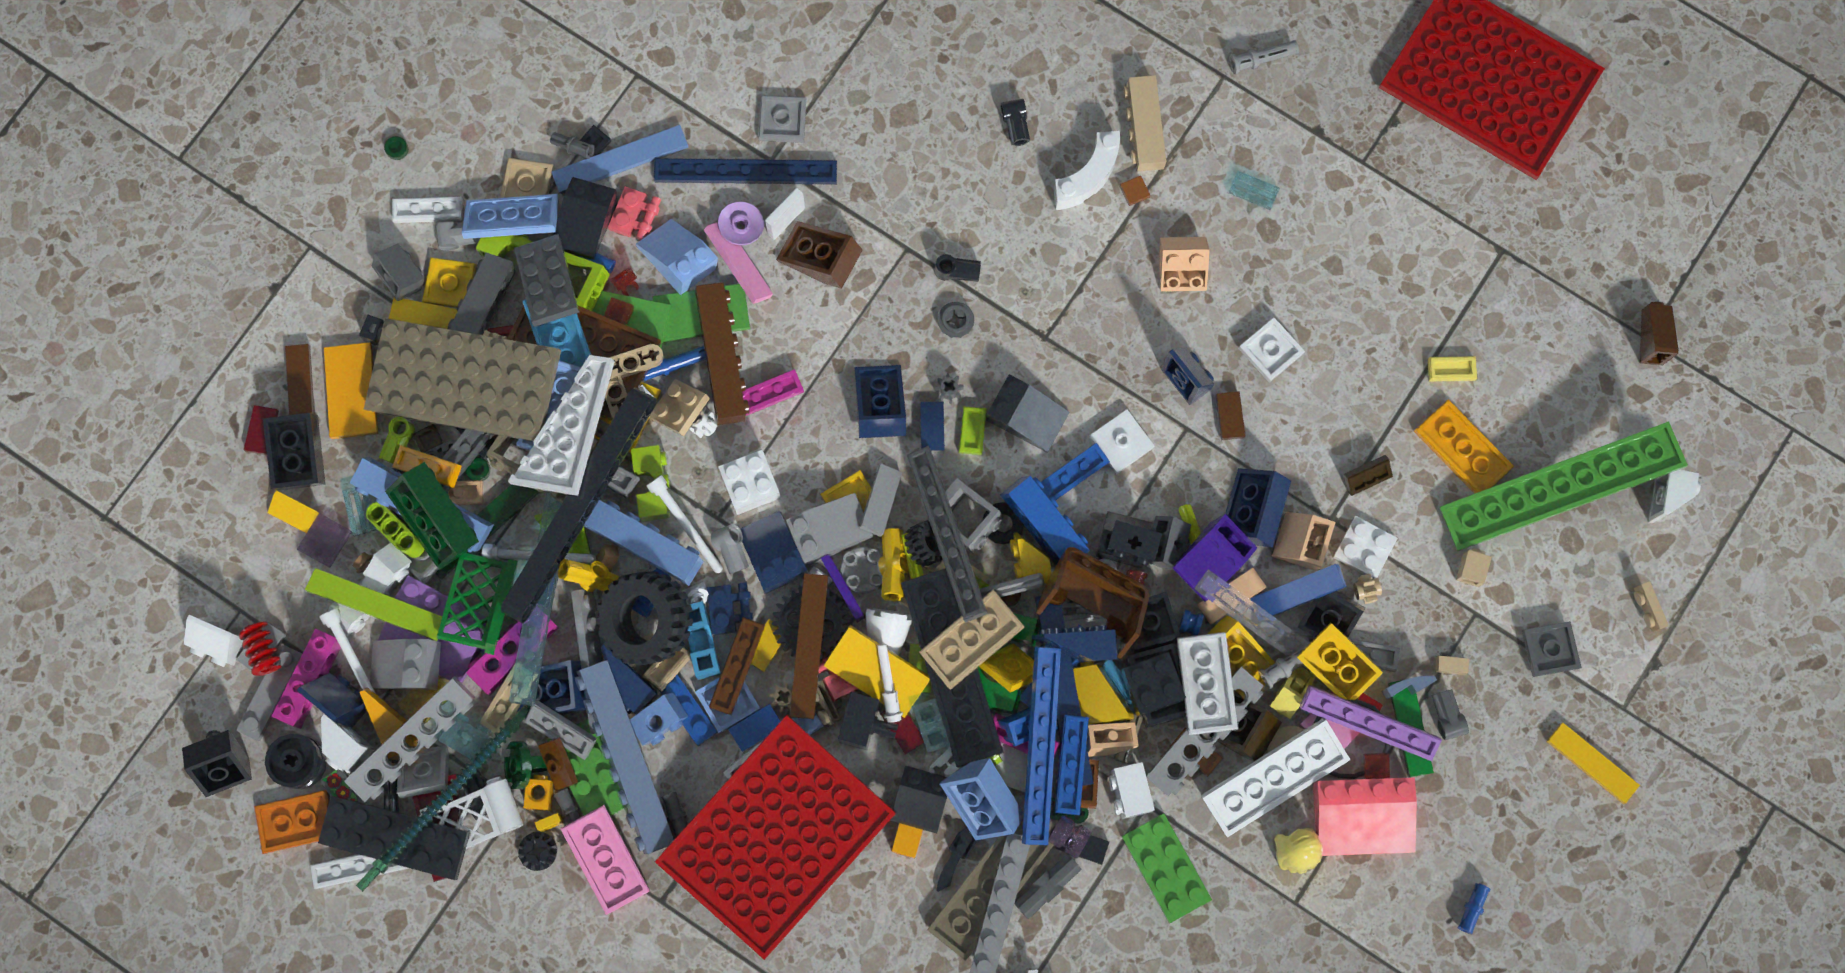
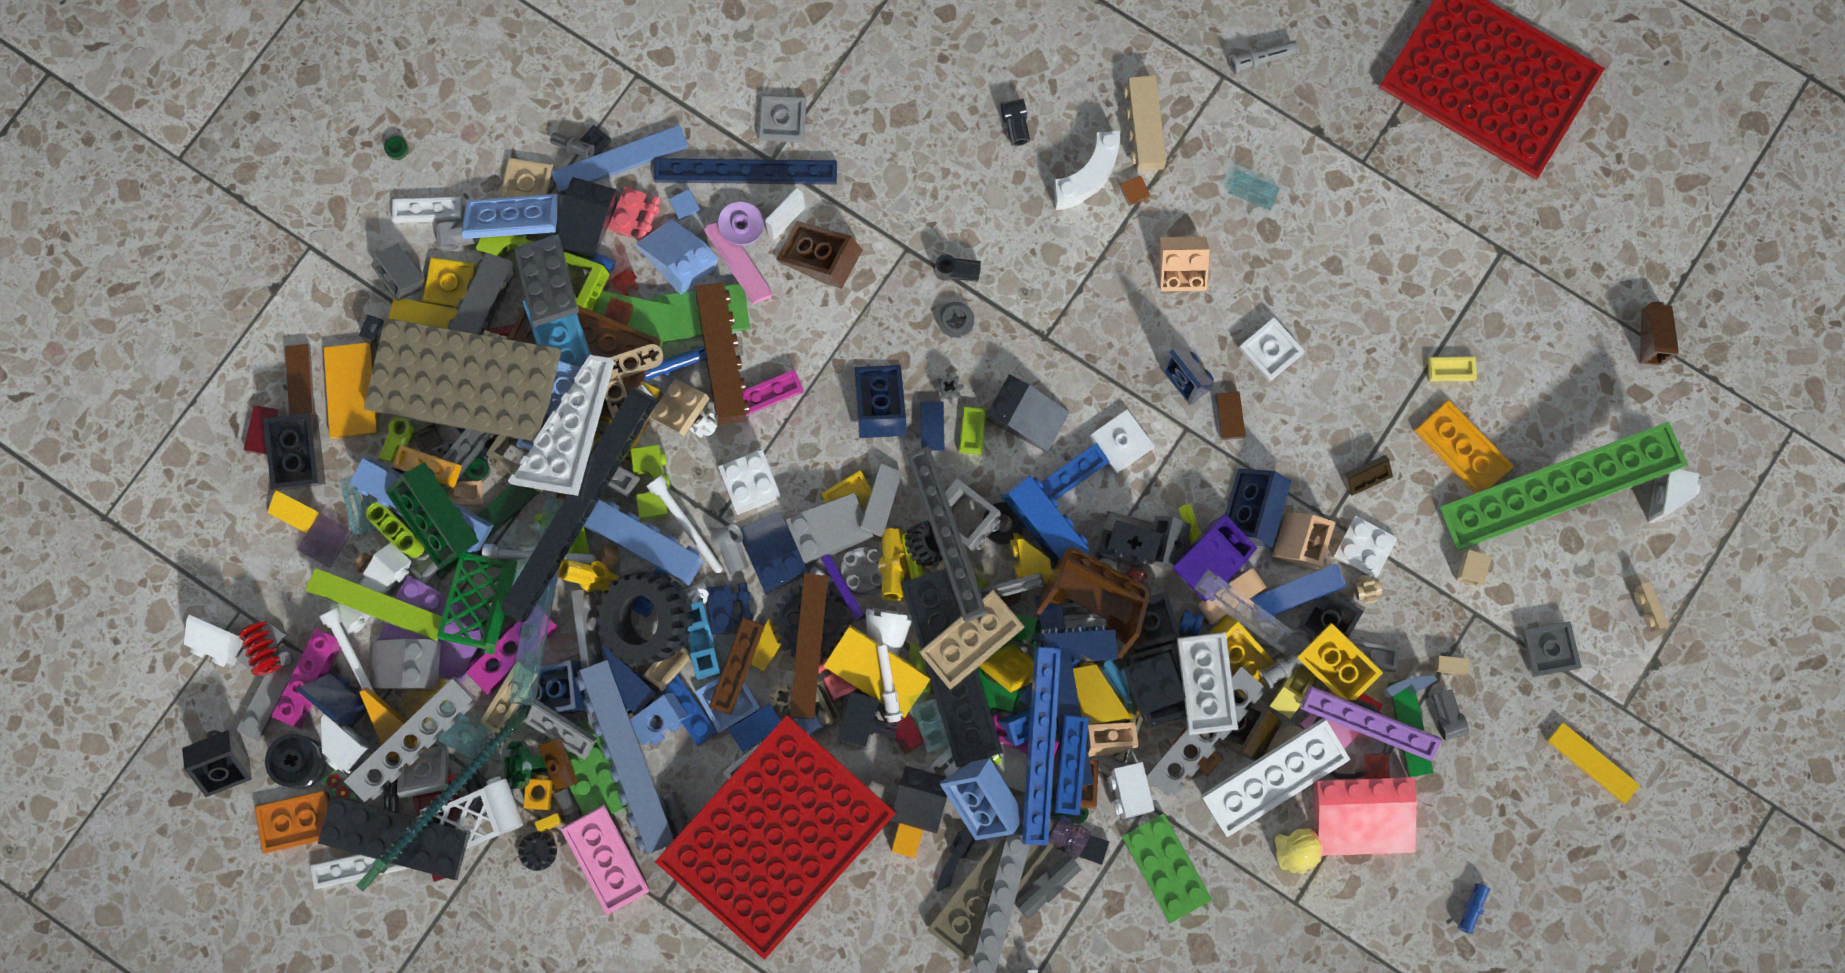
none -> medium blue tile [669,189,700,221]

